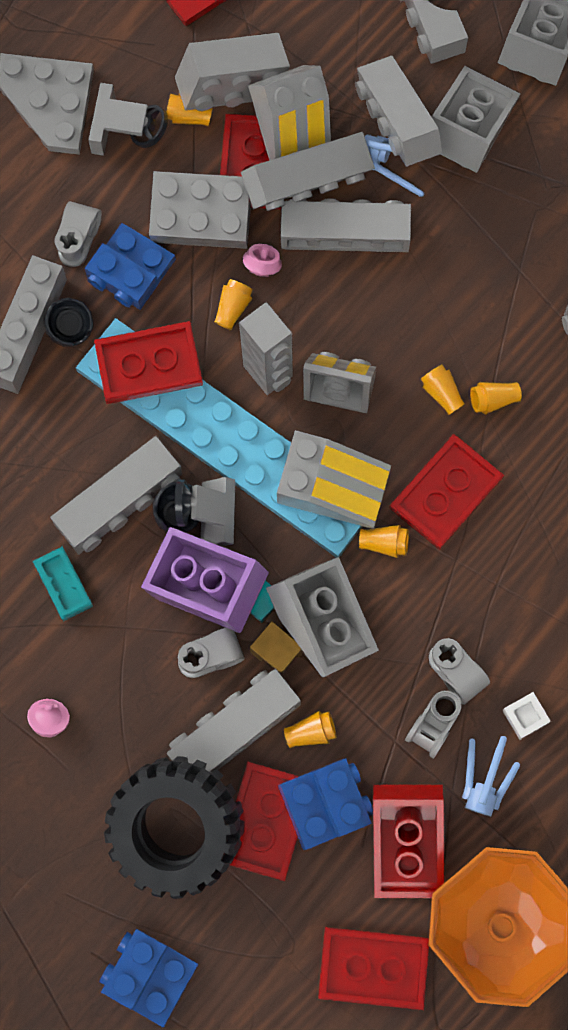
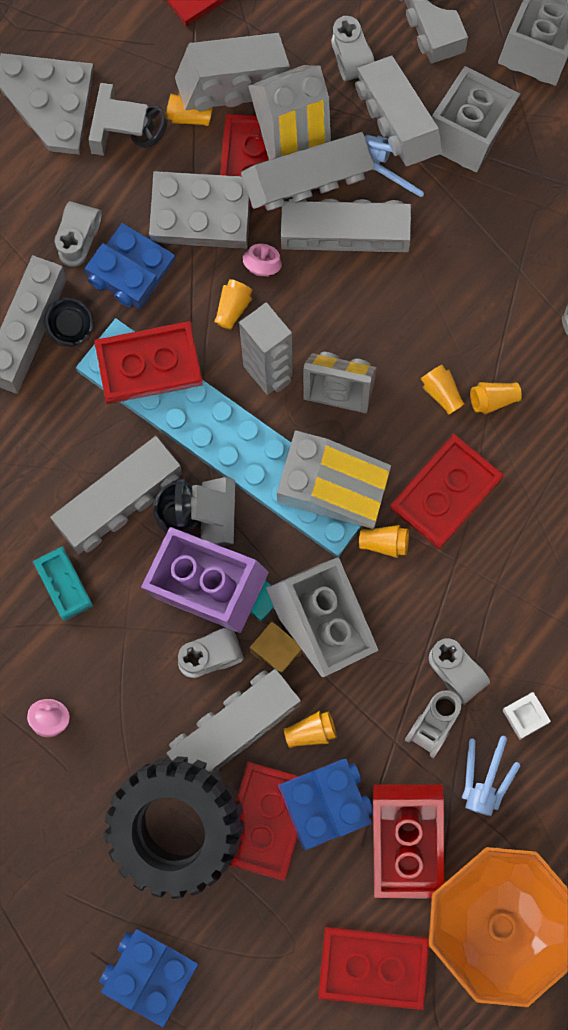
none -> light grey piece [331,16,375,82]

